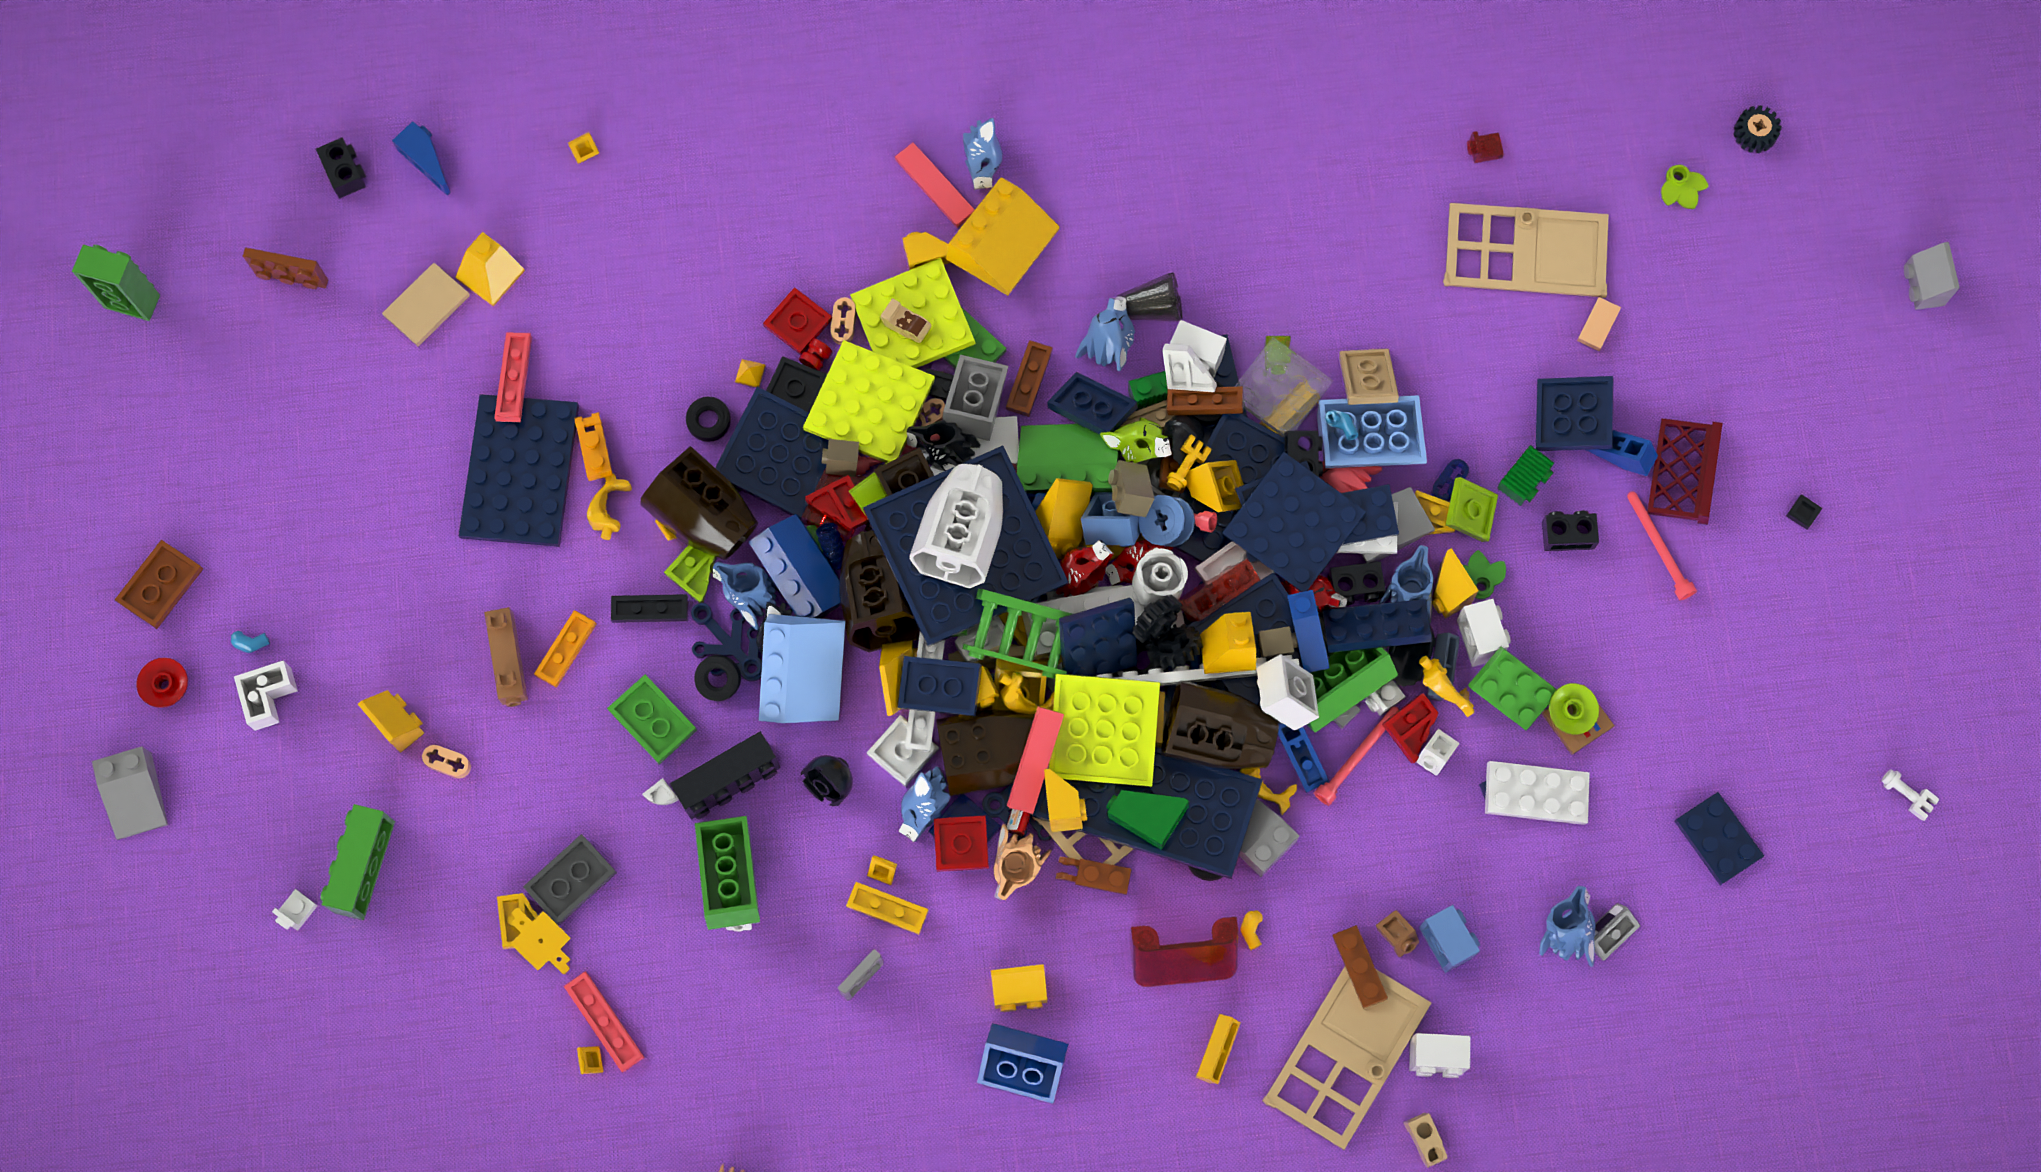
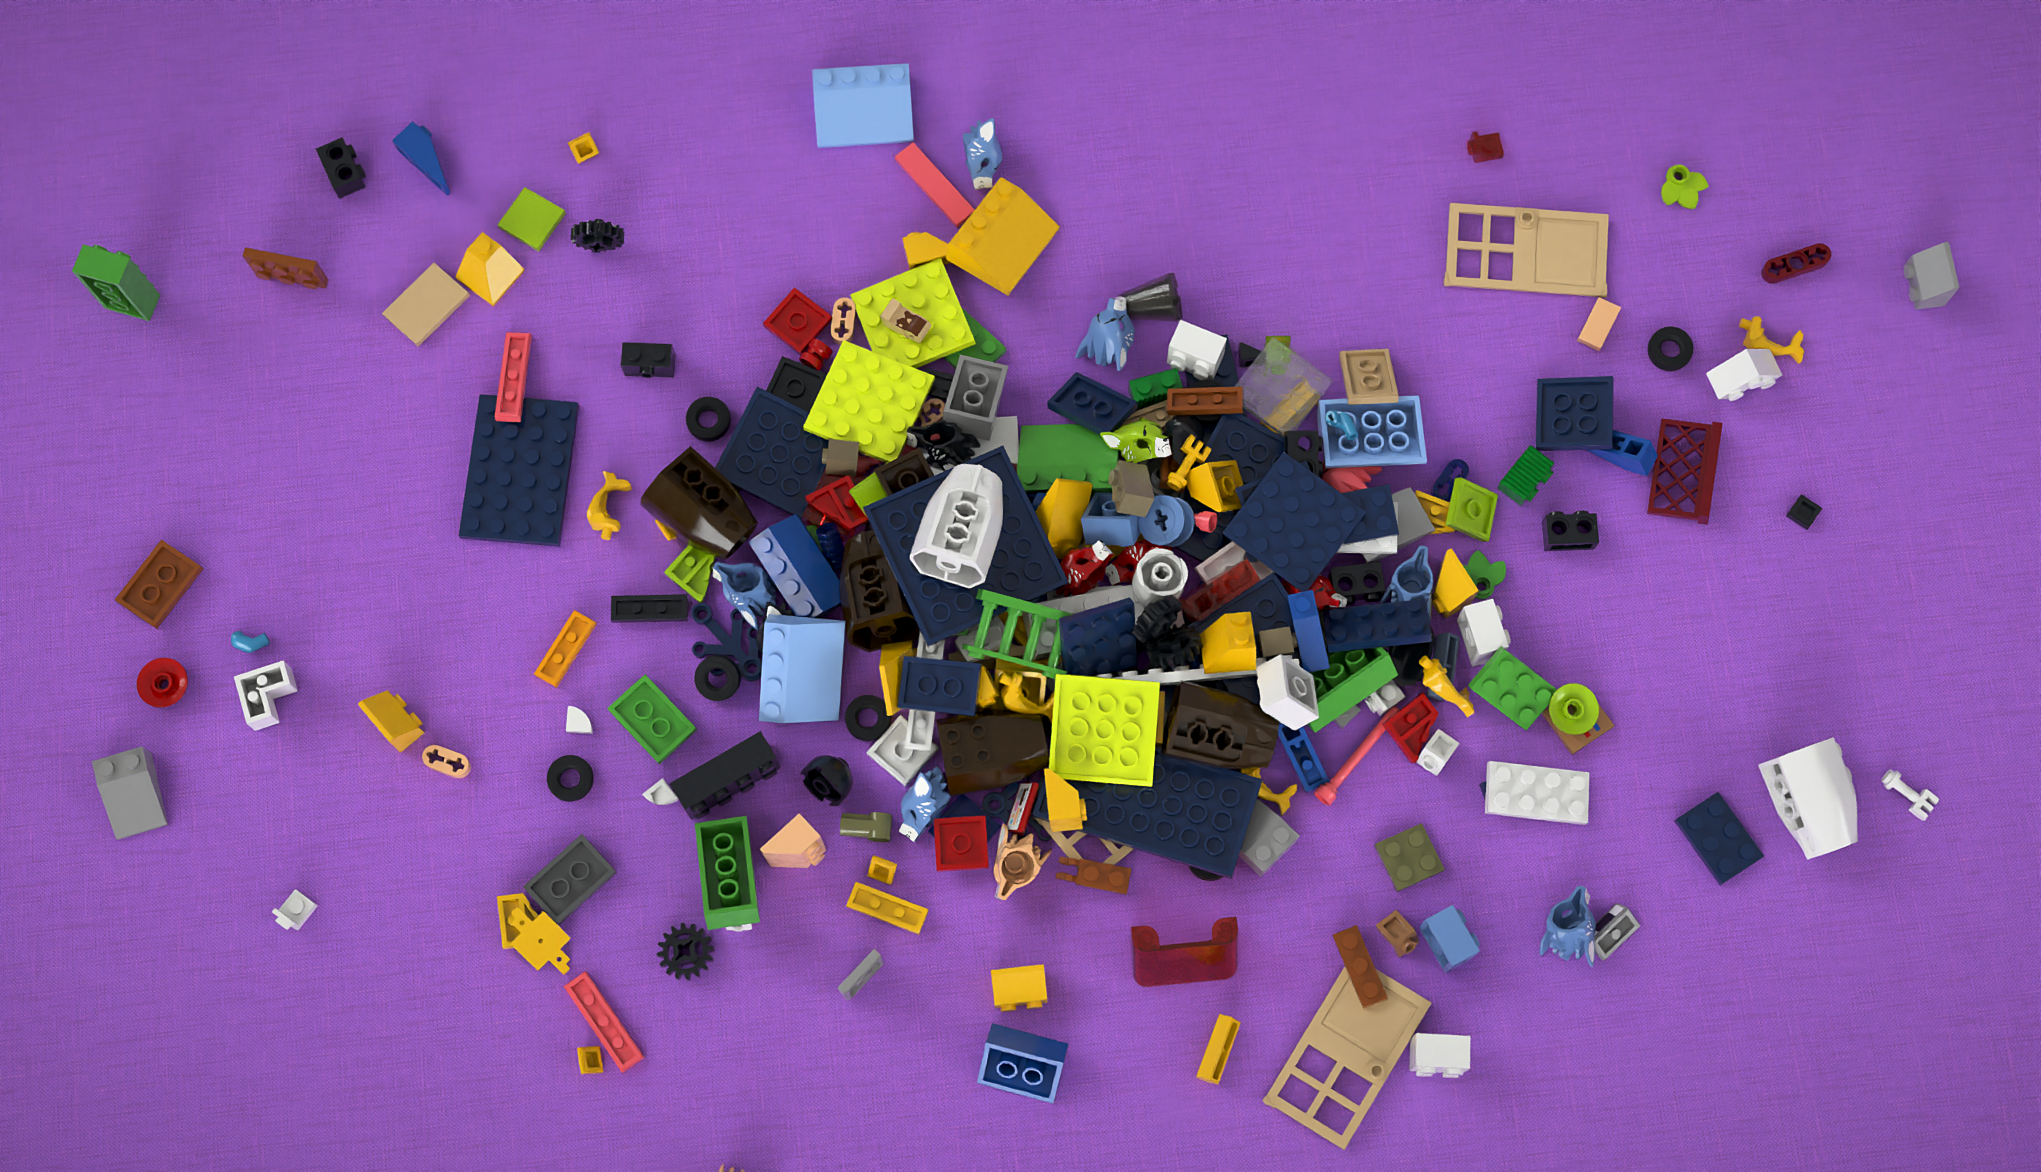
bright green brick [321,804,395,921] -> none
medium nougat brick [484,607,528,707] -> none
light orange plate [574,412,613,481] -> none
yellow slope [735,359,766,388] -> none
dark orange plate [1006,340,1053,417] -> none
coral tile [1007,706,1064,814] -> none
green slope [1106,790,1189,850] -> none
white wing [1163,344,1217,392] -> none
yellow arm [1240,910,1263,950] -> none
tan leg [1403,1113,1447,1168] -> none
coral piece [1627,491,1697,601] -> none
black wheel [1733,105,1782,153] -> none
none -> lime tile [497,187,566,252]
none -> black tyre [547,755,594,802]
none -> white tile [566,706,593,734]
none -> black gear [571,219,624,253]
none -> black brick [621,342,676,378]
none -> black gear [657,923,715,981]
none -> light nougat slope [760,814,826,868]
none -> light blue slope [812,63,914,148]
none -> olive piece [840,812,893,842]
none -> black tyre [845,695,891,741]
none -> black slope [1238,342,1266,368]
none -> olive plate [1374,823,1445,892]
none -> black tyre [1647,326,1693,371]
none -> white brick [1706,349,1782,401]
none -> yellow animal [1739,316,1805,364]
none -> white animal [1758,737,1858,859]
none -> dark red beam [1761,243,1832,284]

